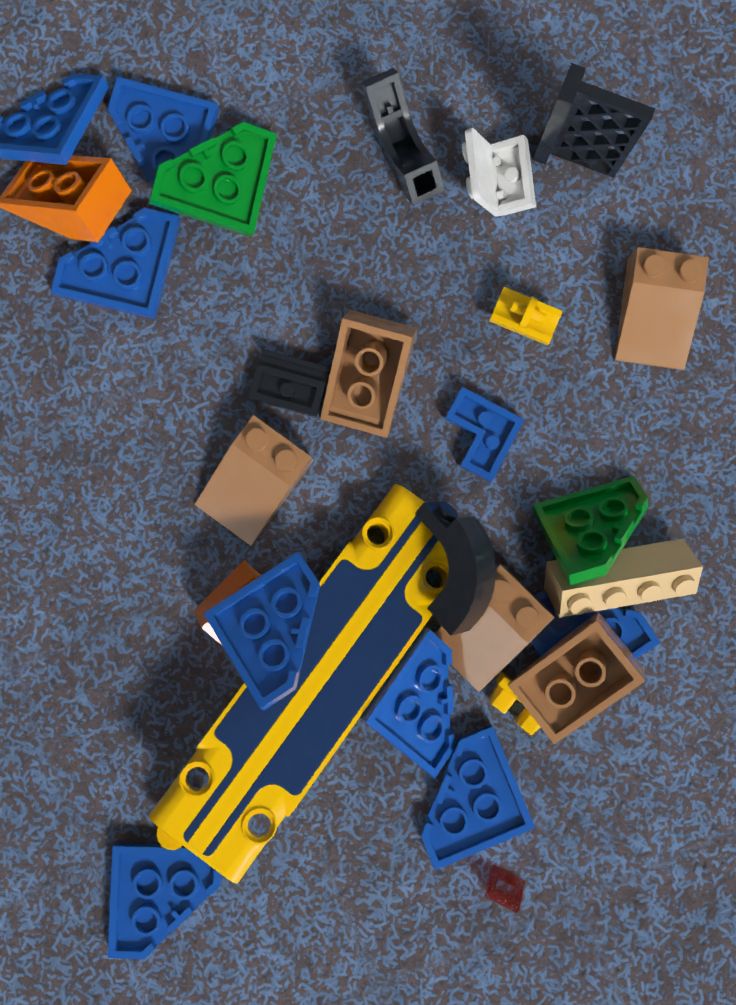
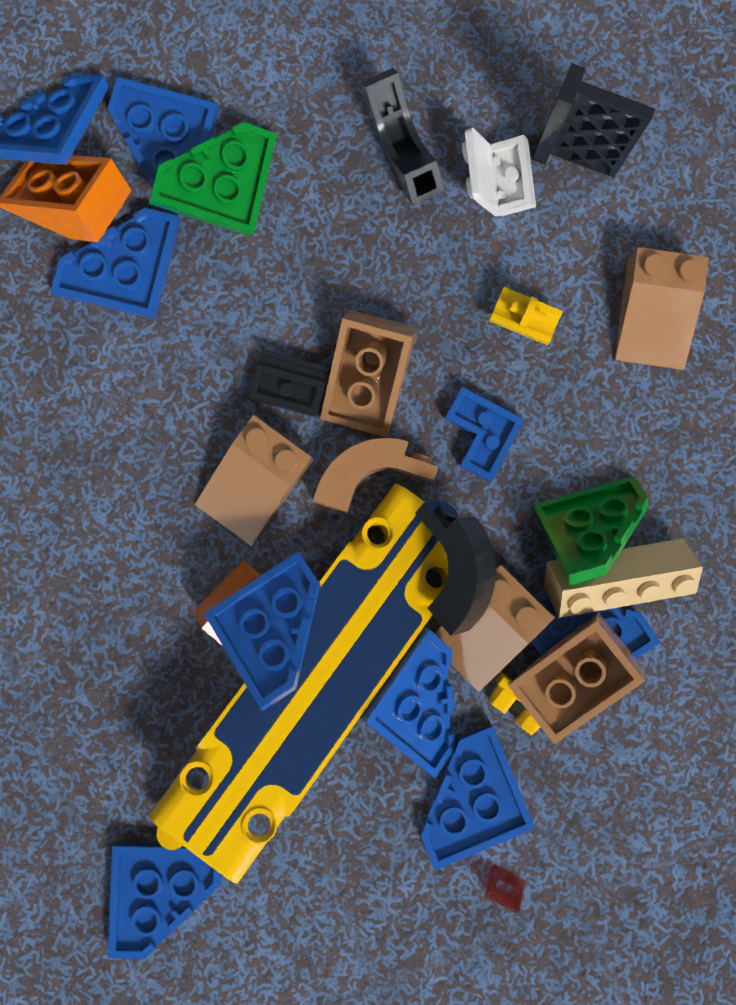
none -> medium nougat arch [313,438,438,514]

